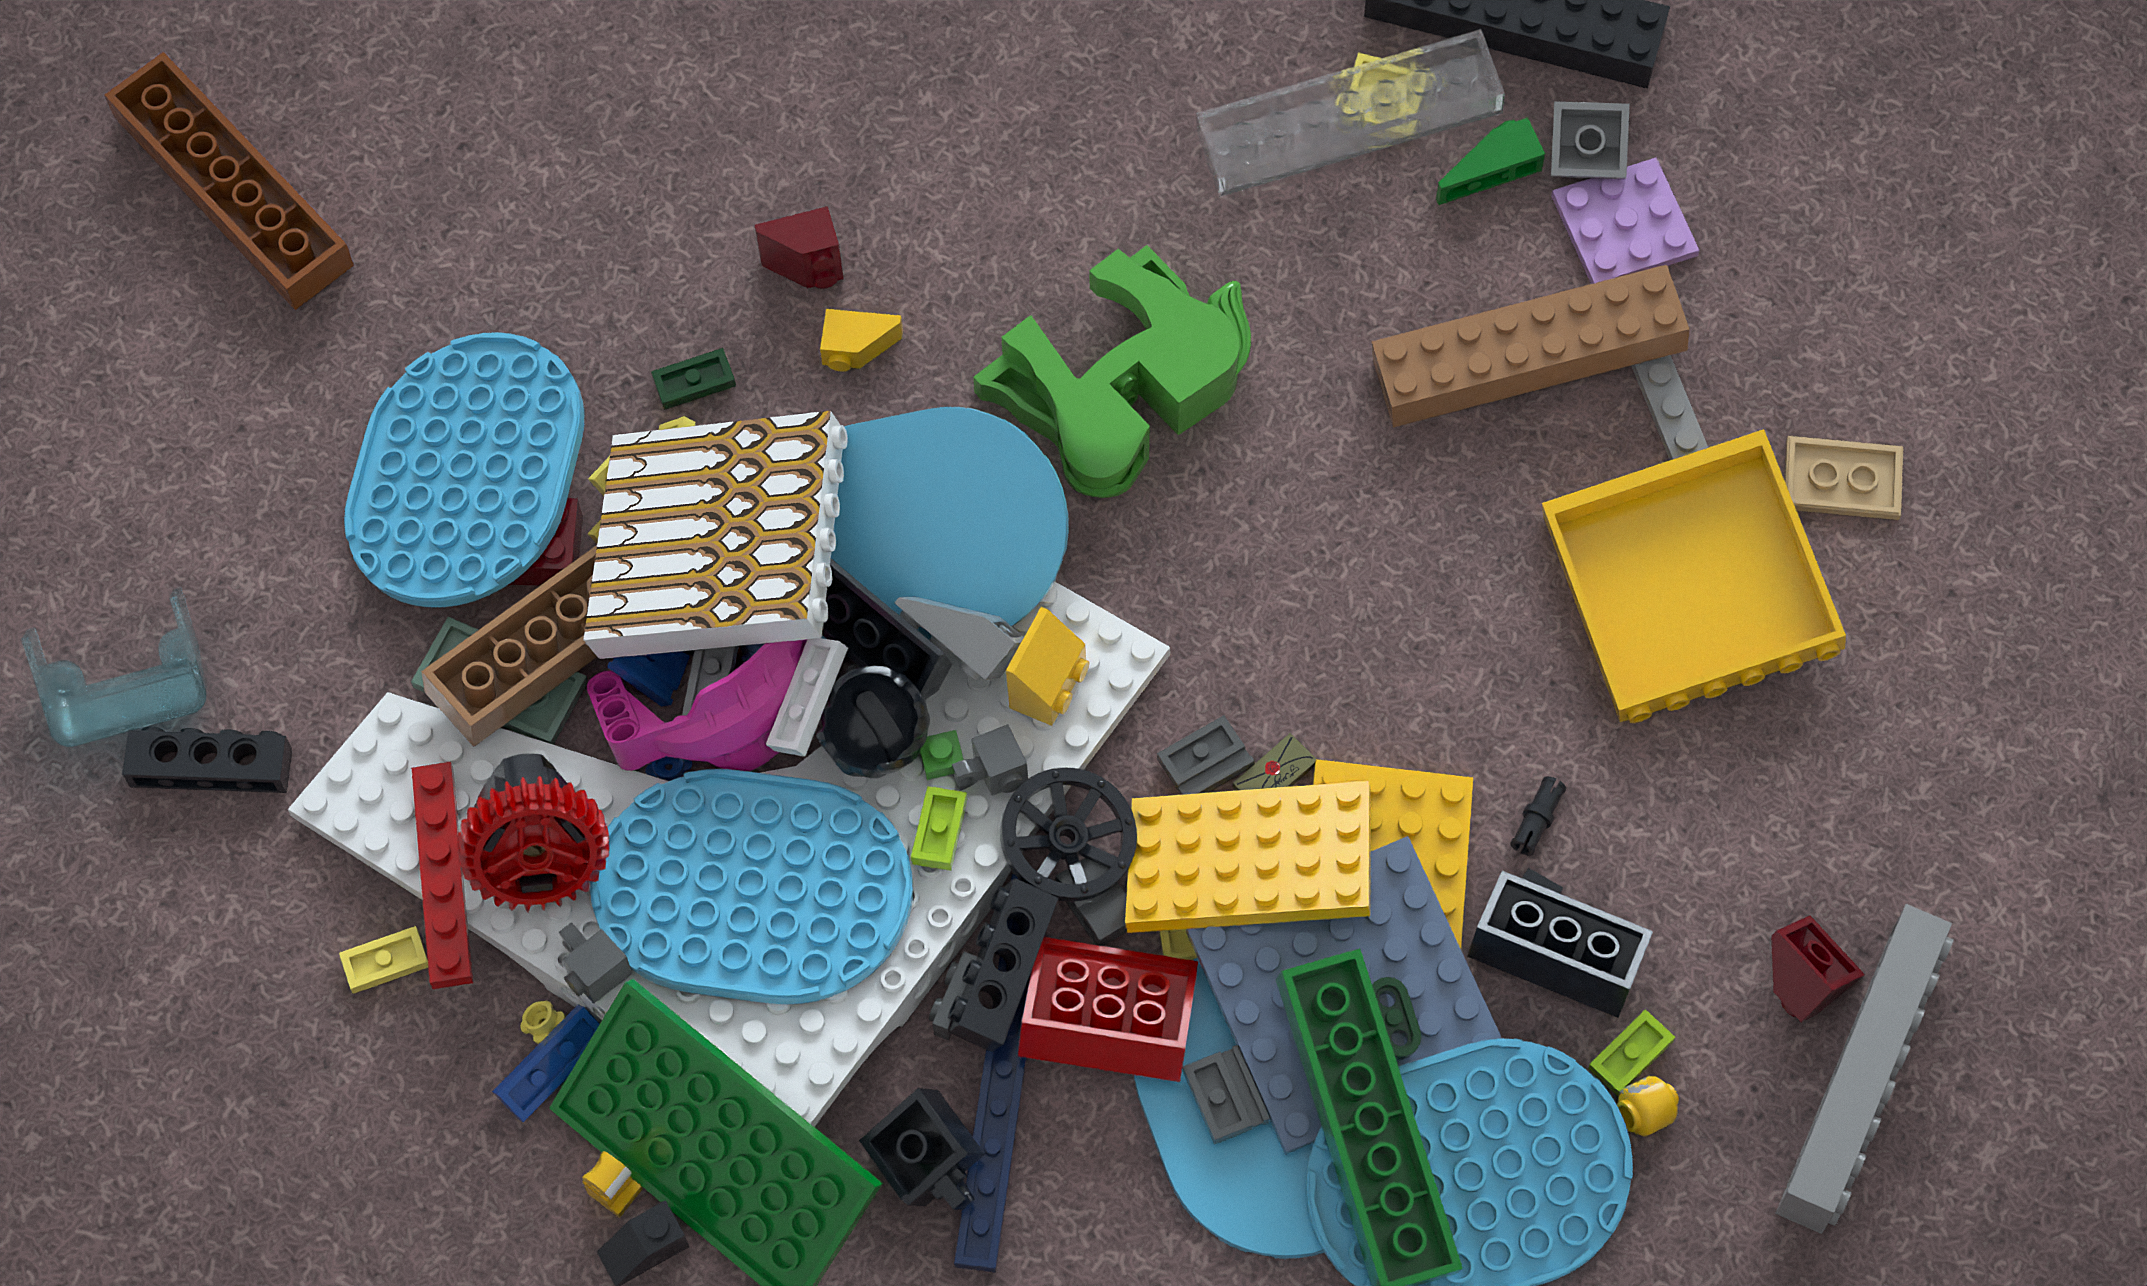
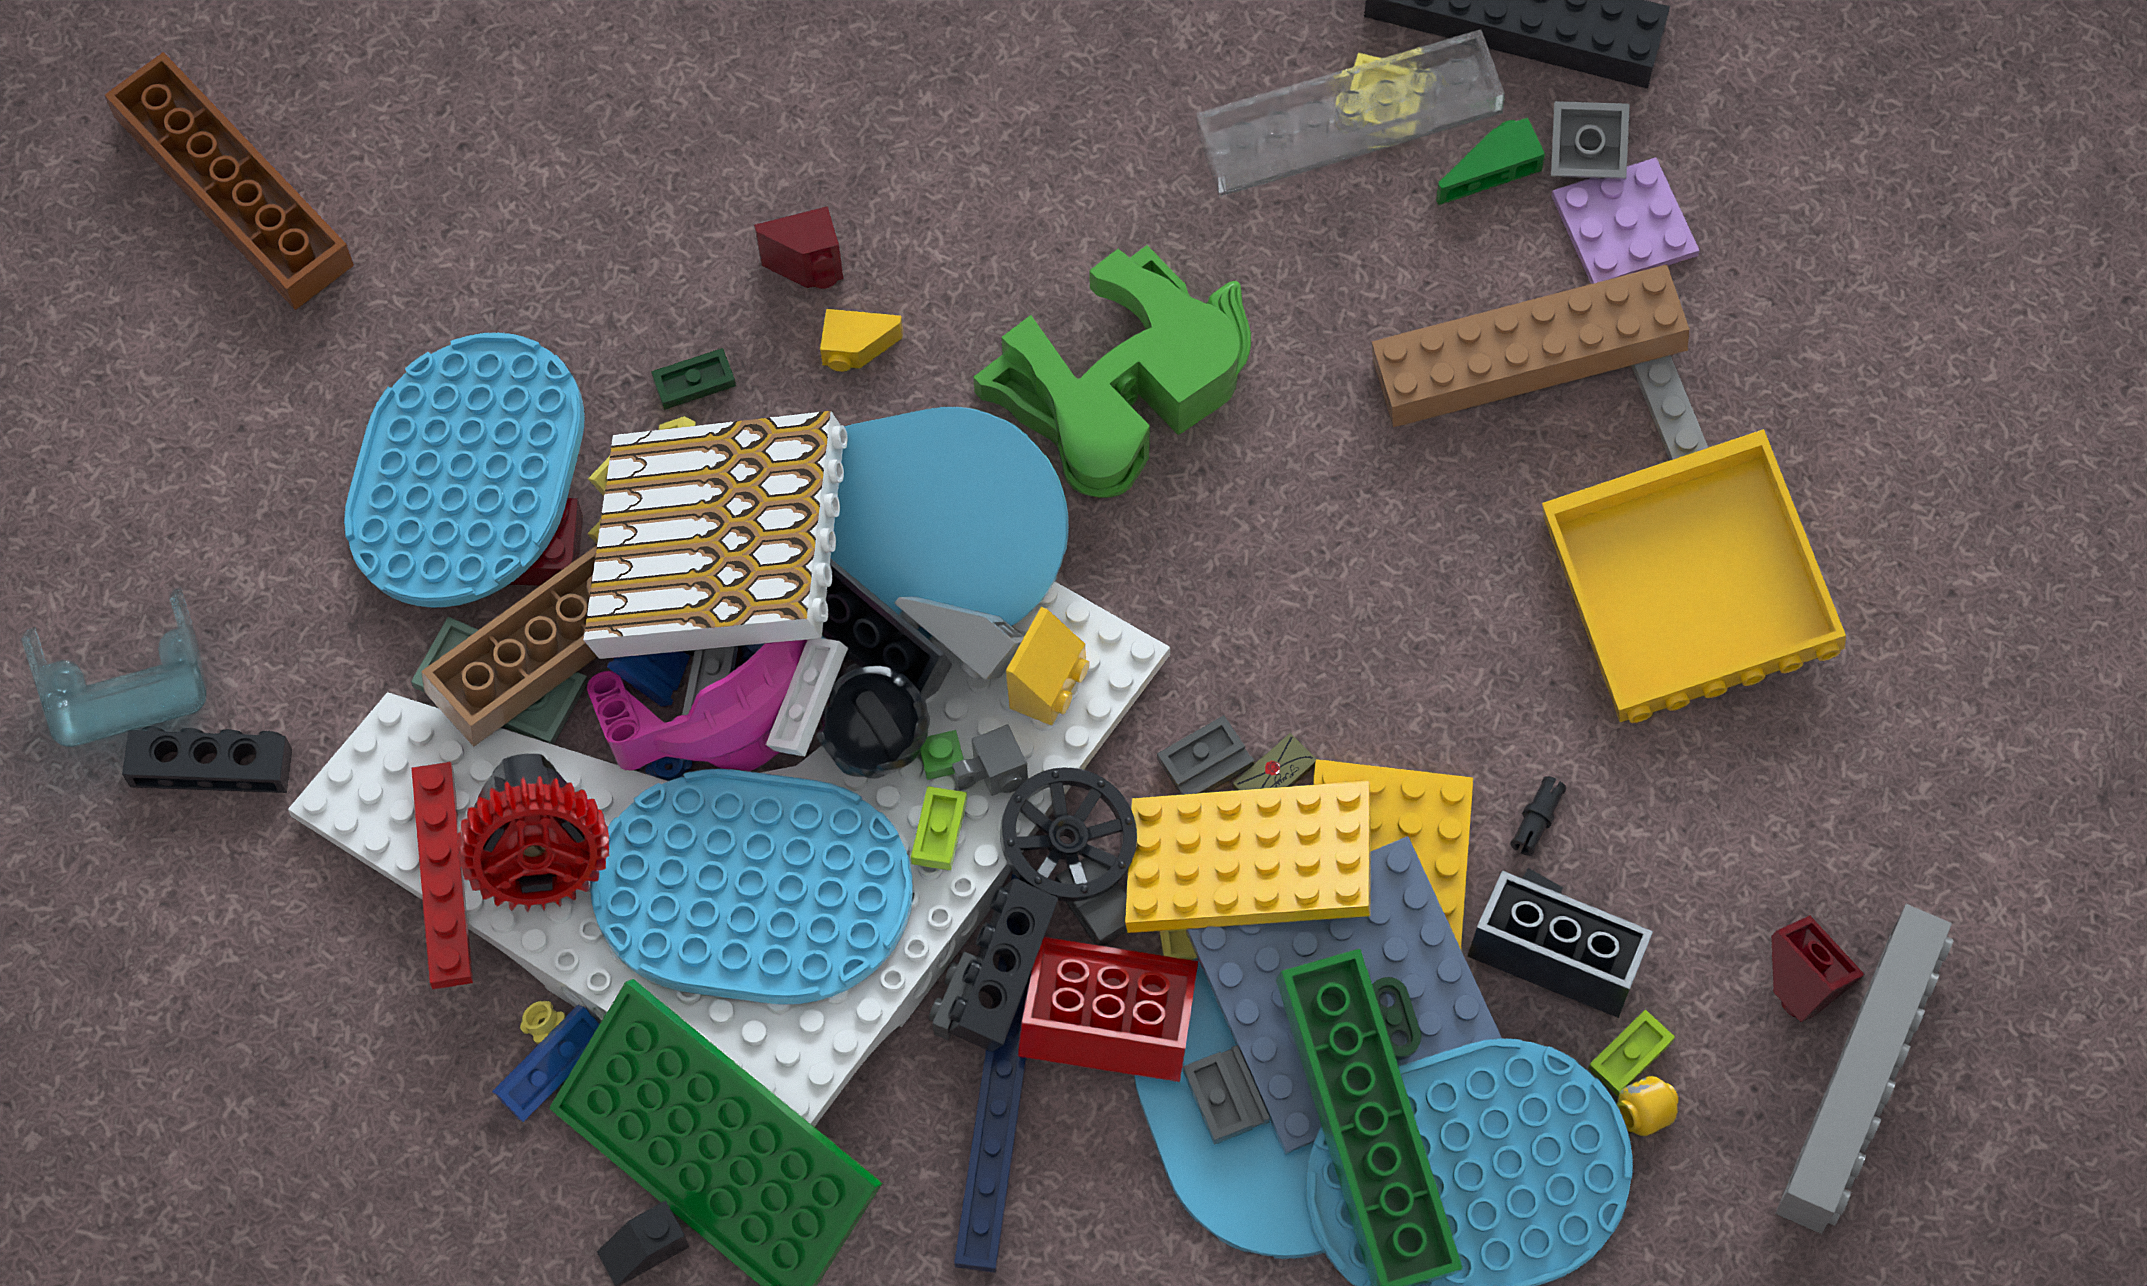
light yellow plate [339,926,428,994] -> none
dark grey brick [559,922,632,1004] -> none
yellow leg [582,1151,643,1218] -> none
black hinge [859,1088,985,1210] -> none
tan tile [1784,436,1903,520] -> none

